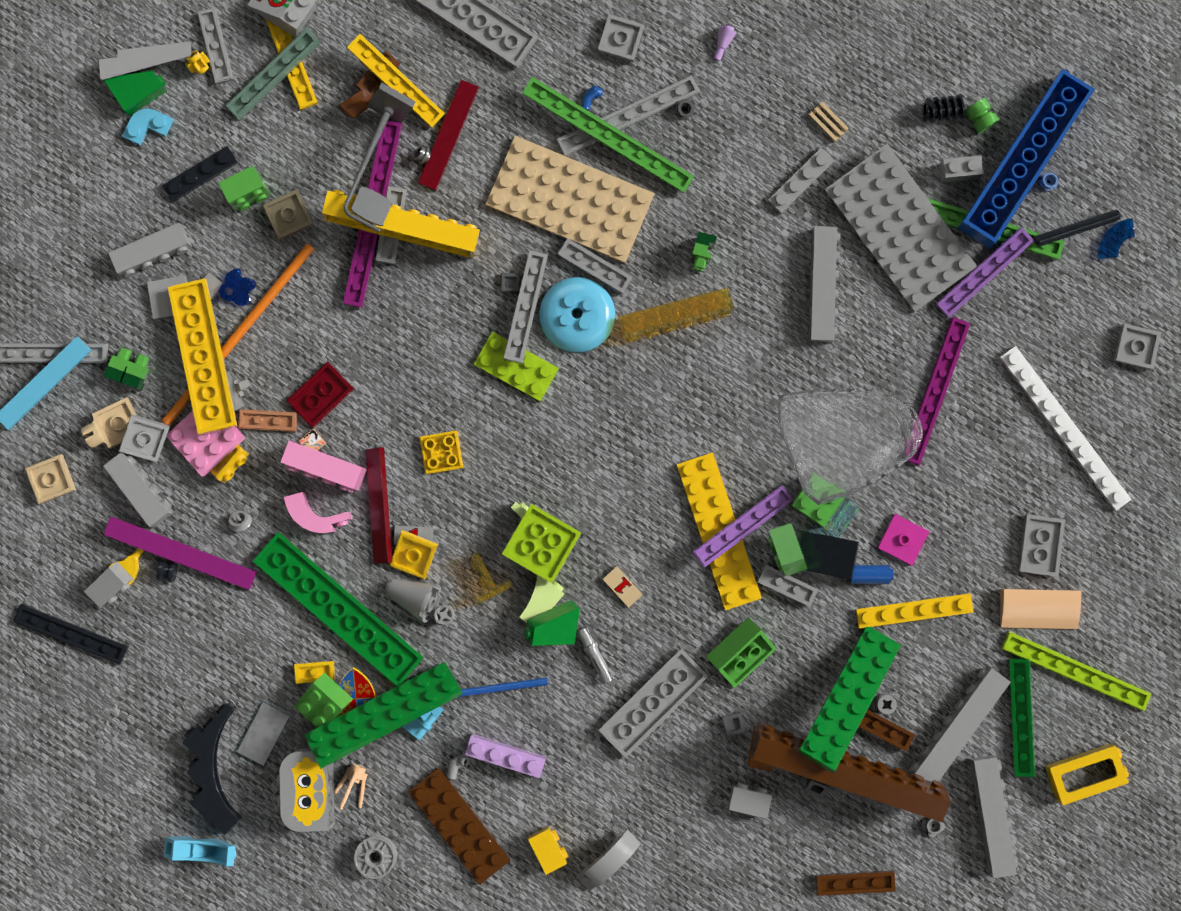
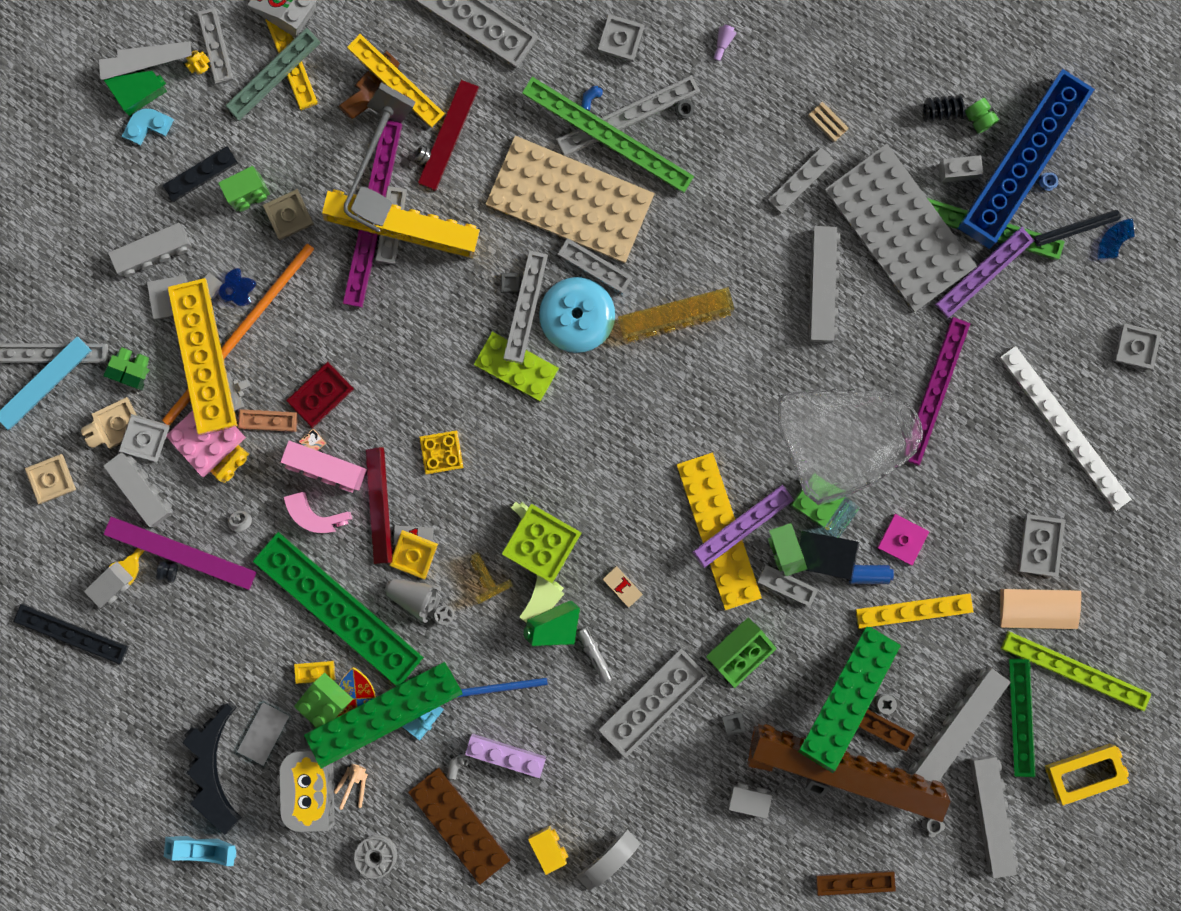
bright green hips [691,231,717,272] -> none

